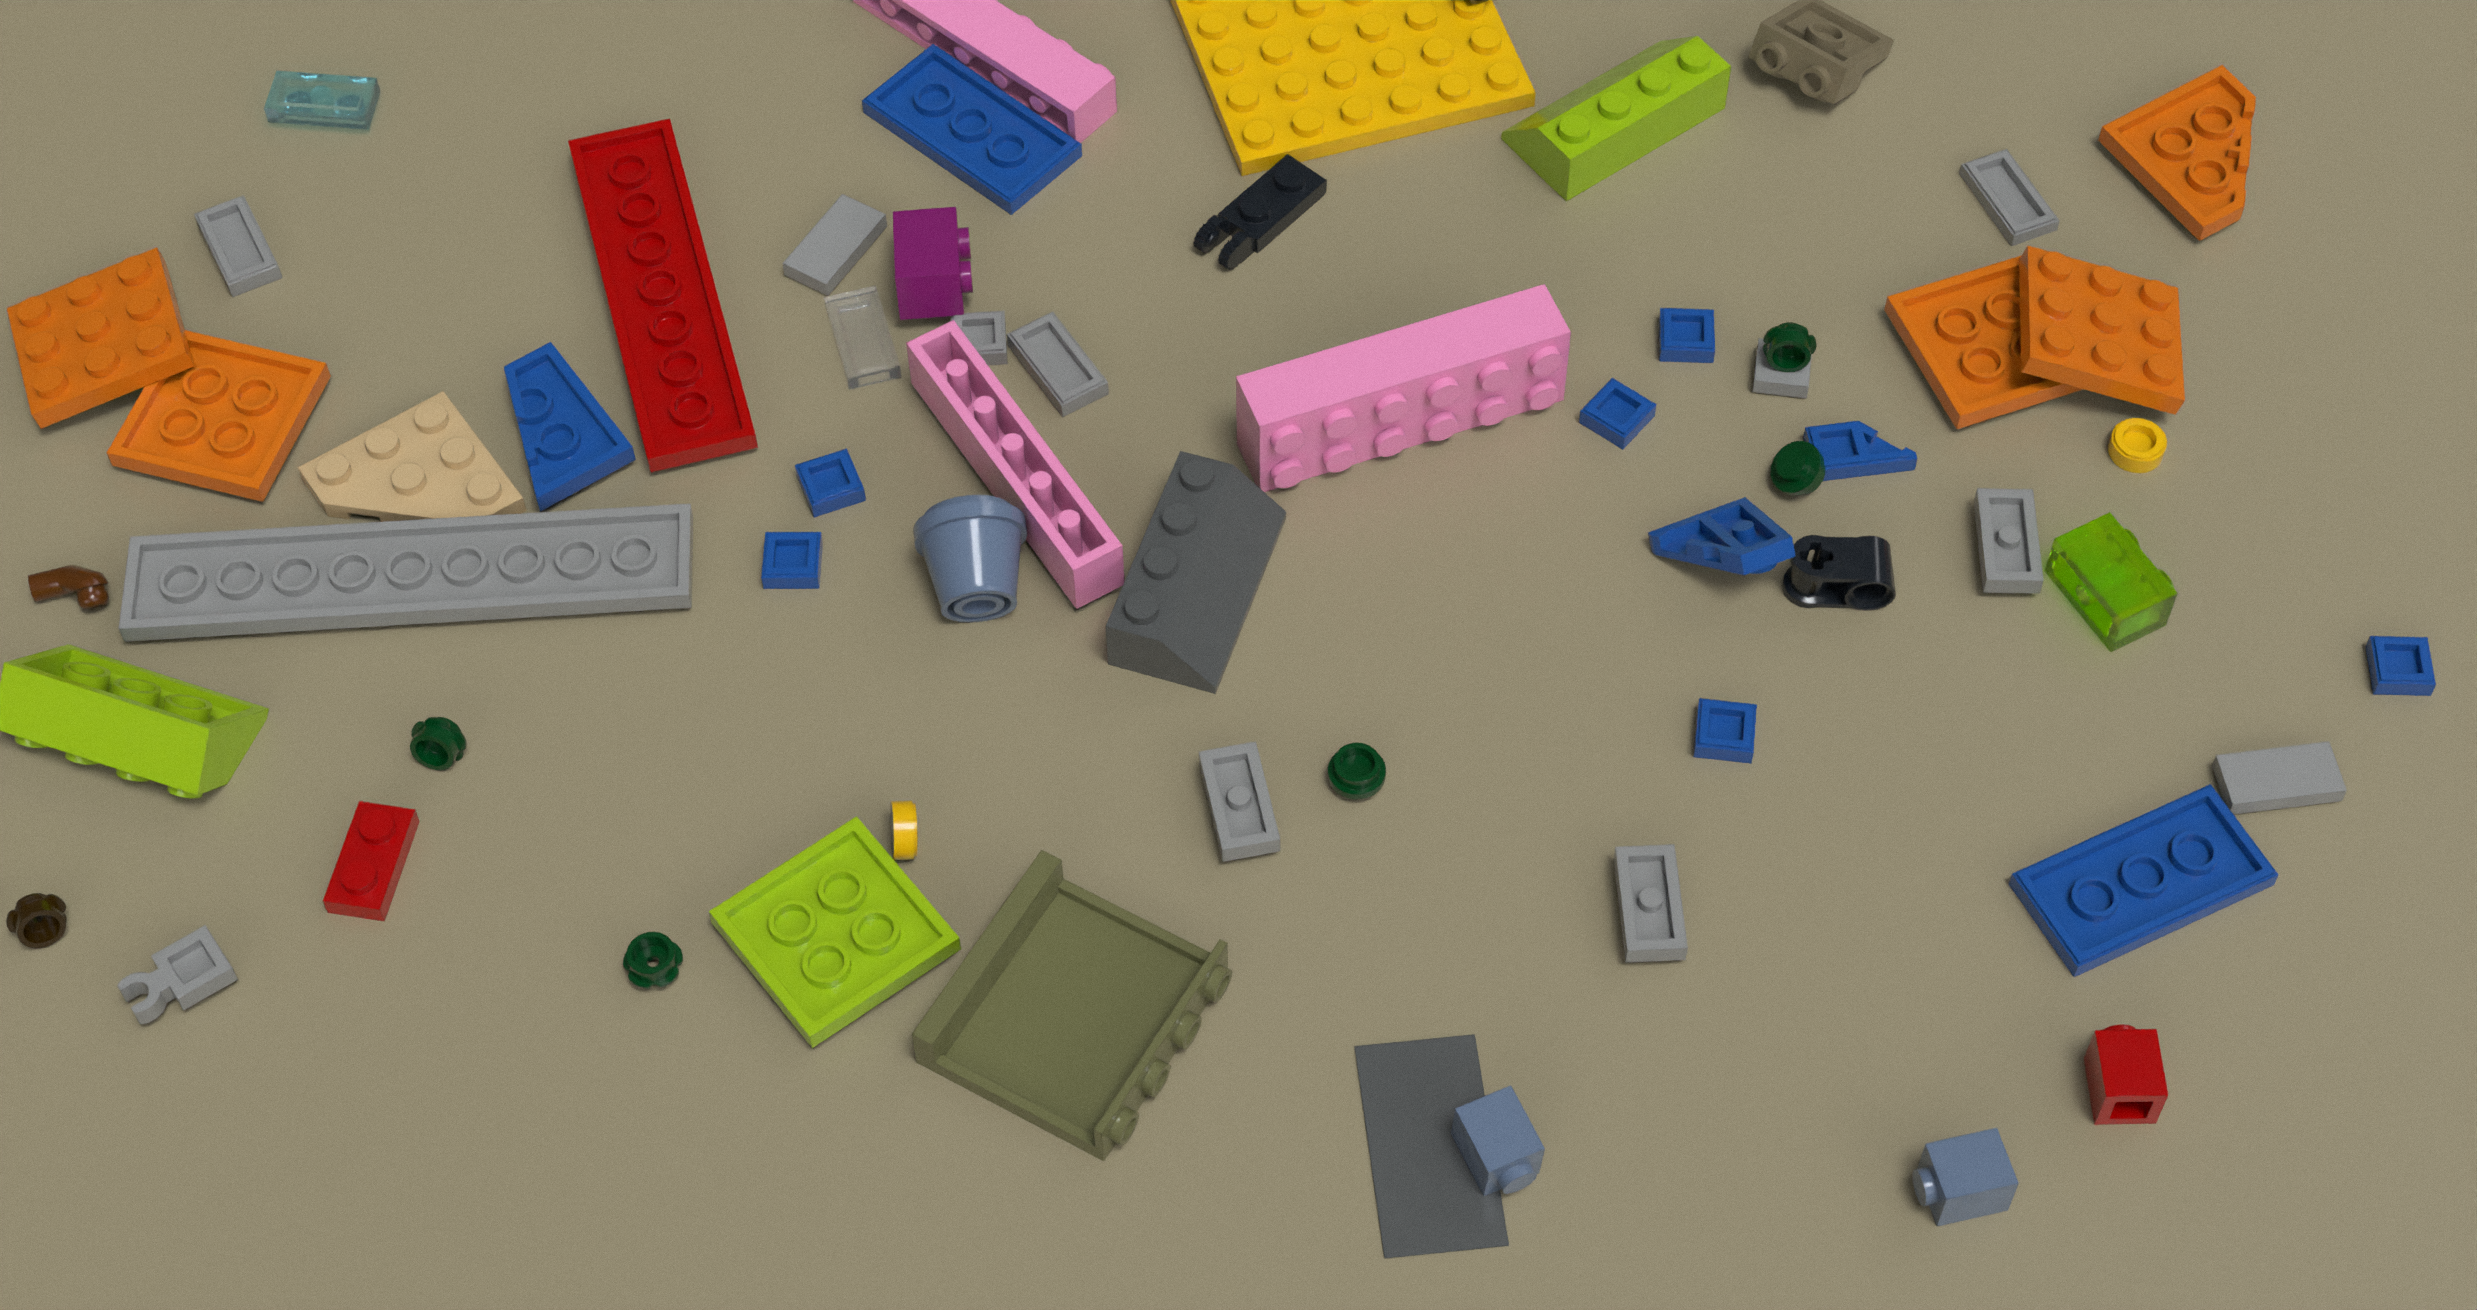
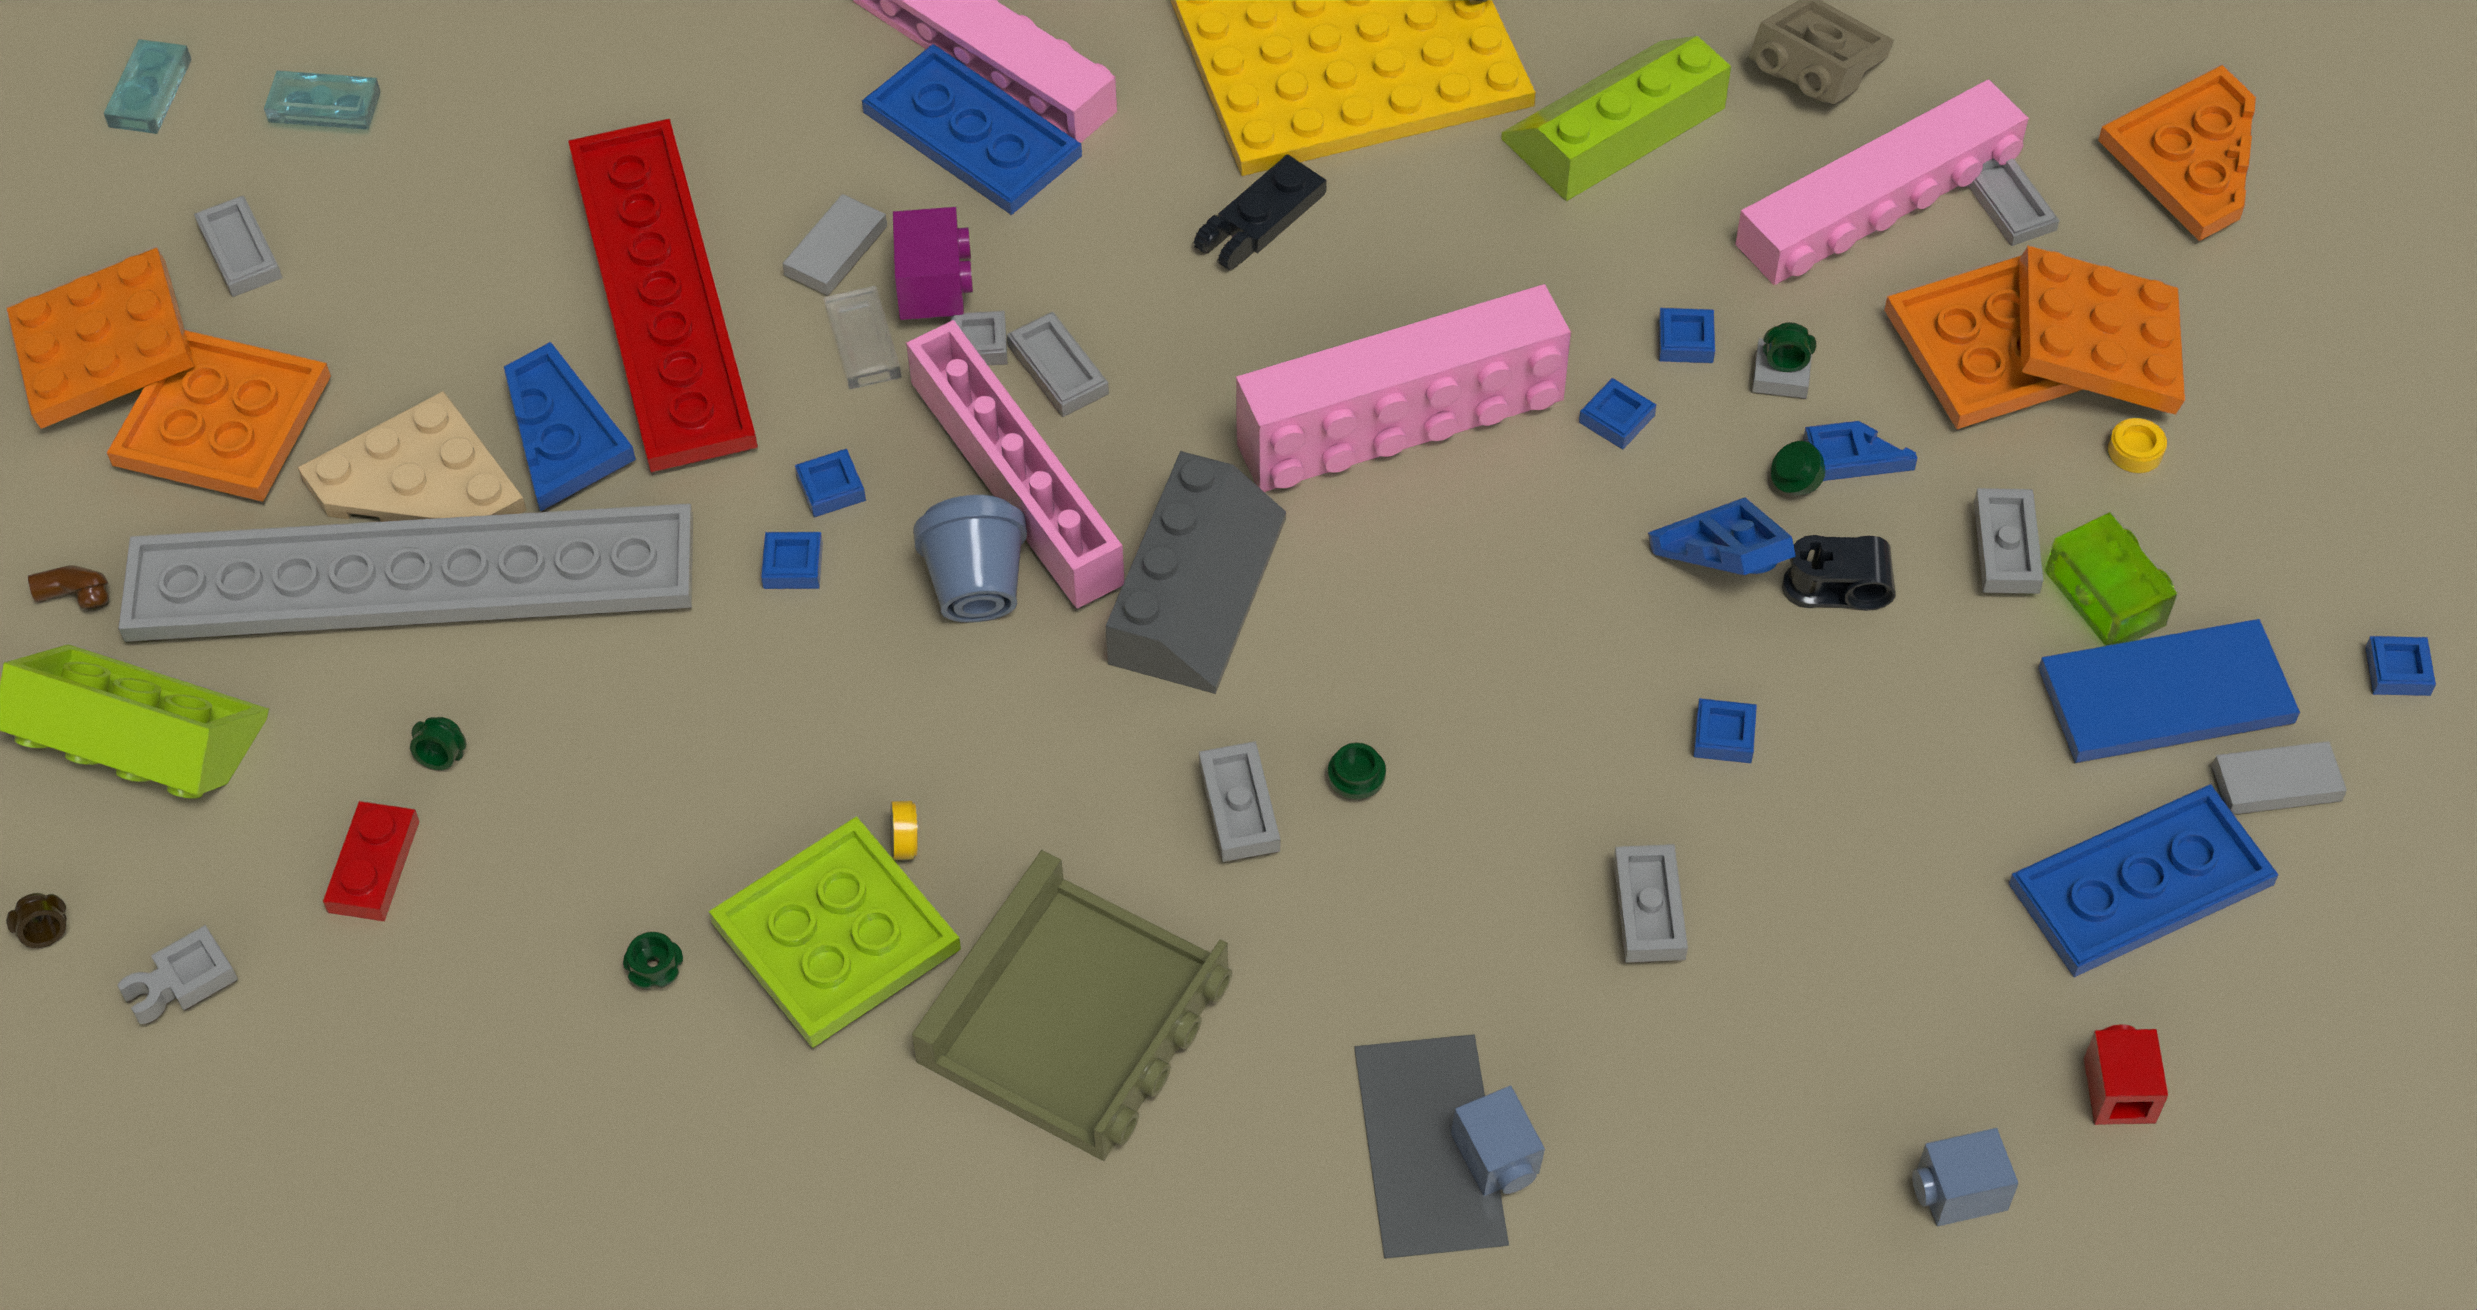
none -> clear light blue plate [103,39,192,134]
none -> bright pink brick [1735,79,2029,285]
none -> blue tile [2038,619,2300,763]

